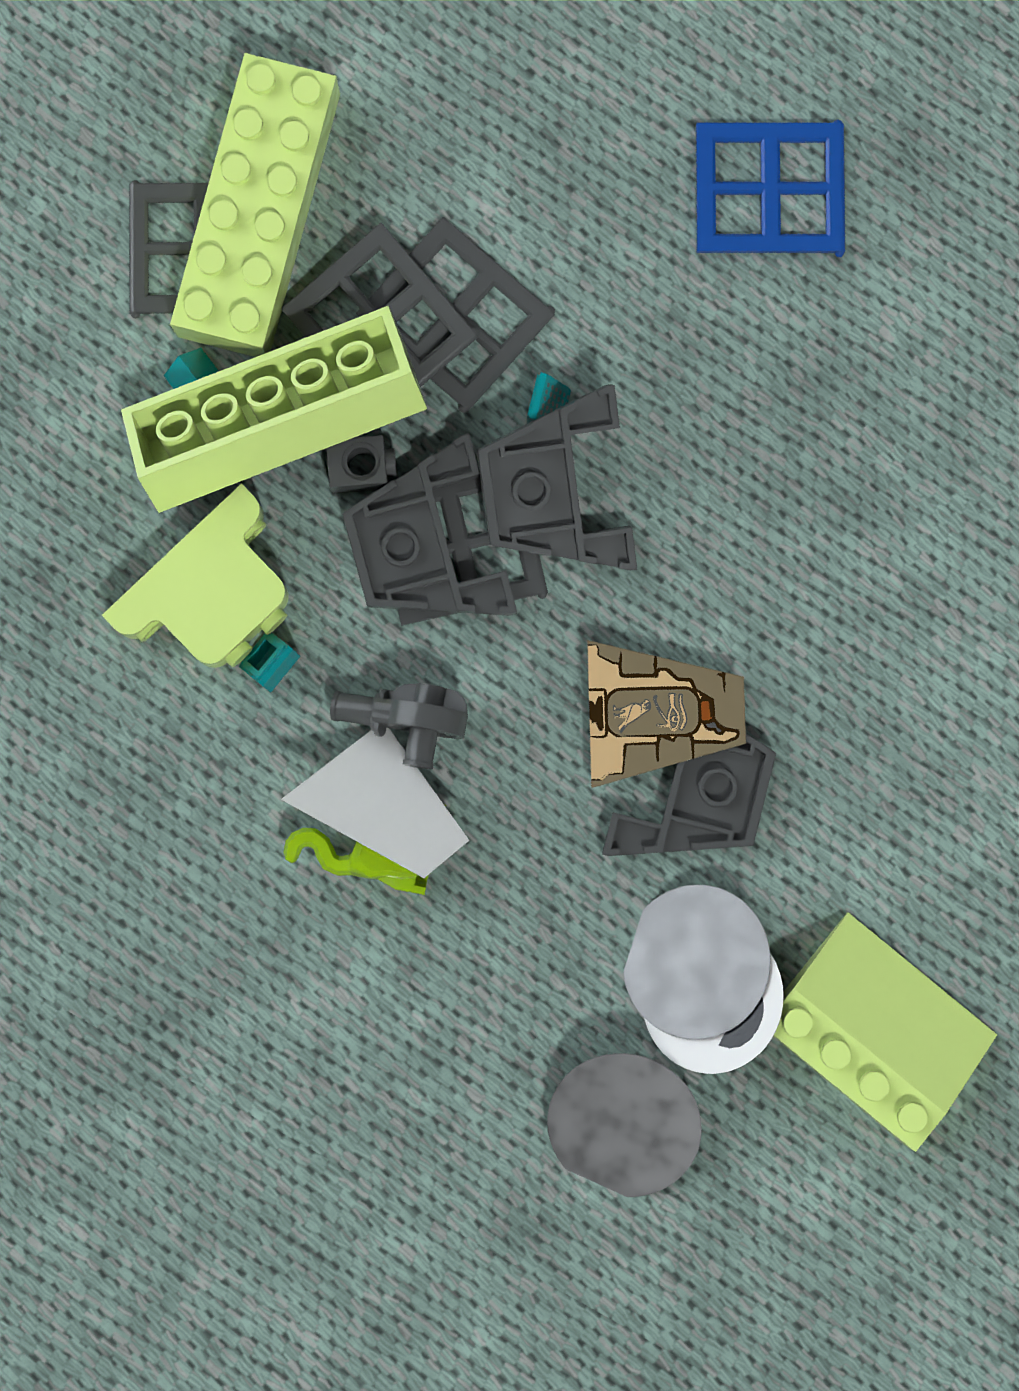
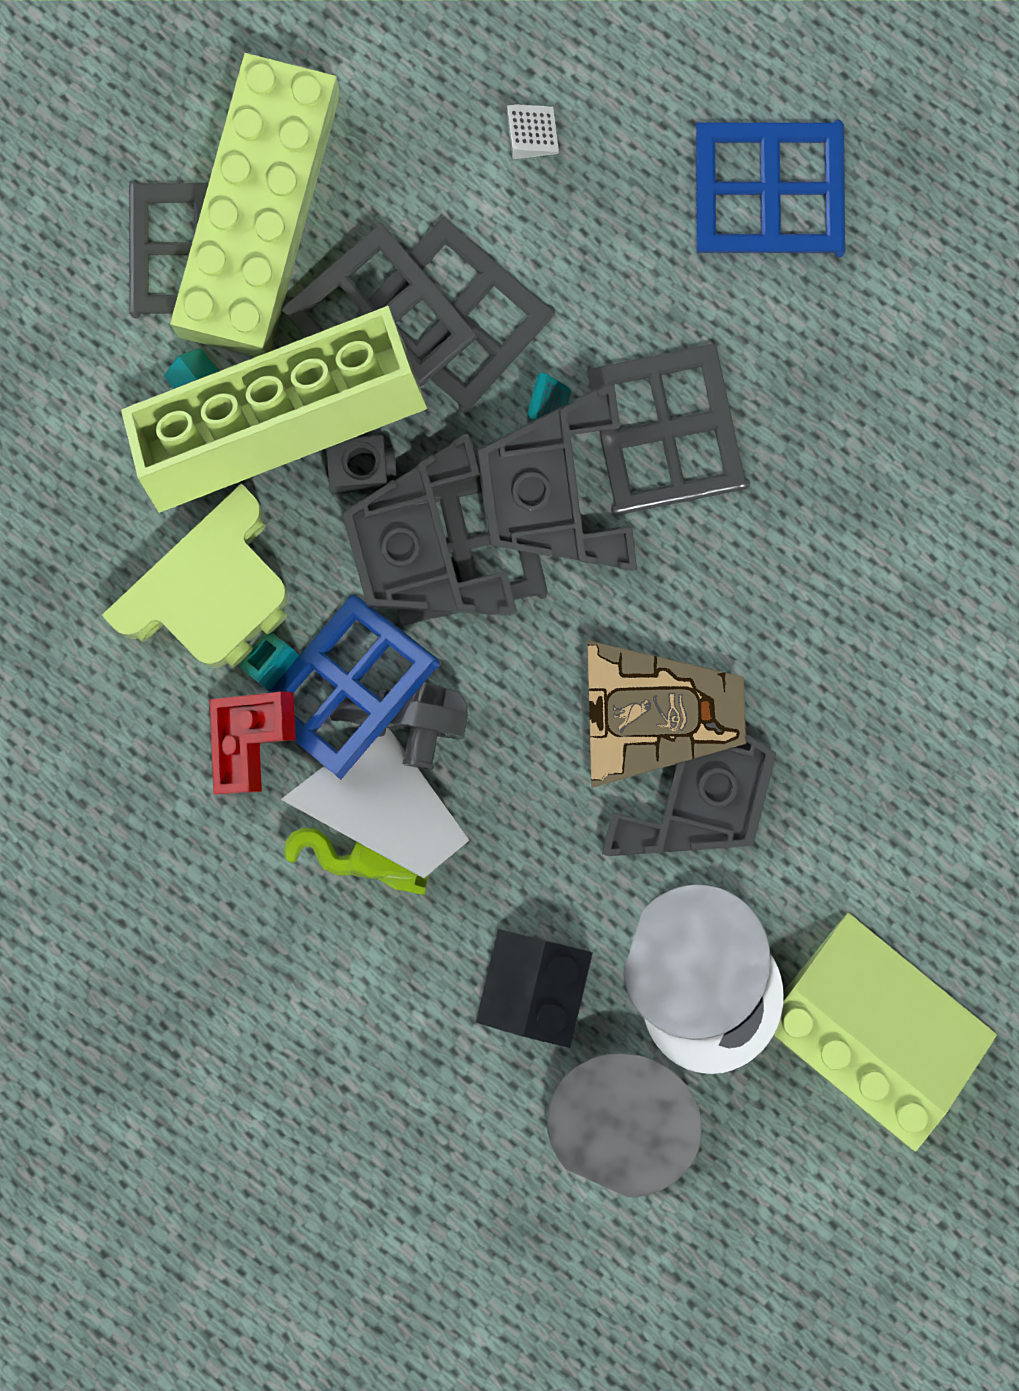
none -> red plate [209,692,296,795]
none -> blue window [268,594,440,780]
none -> black slope [476,929,593,1048]
none -> white slope [507,104,559,159]
none -> dark grey window [587,343,750,515]

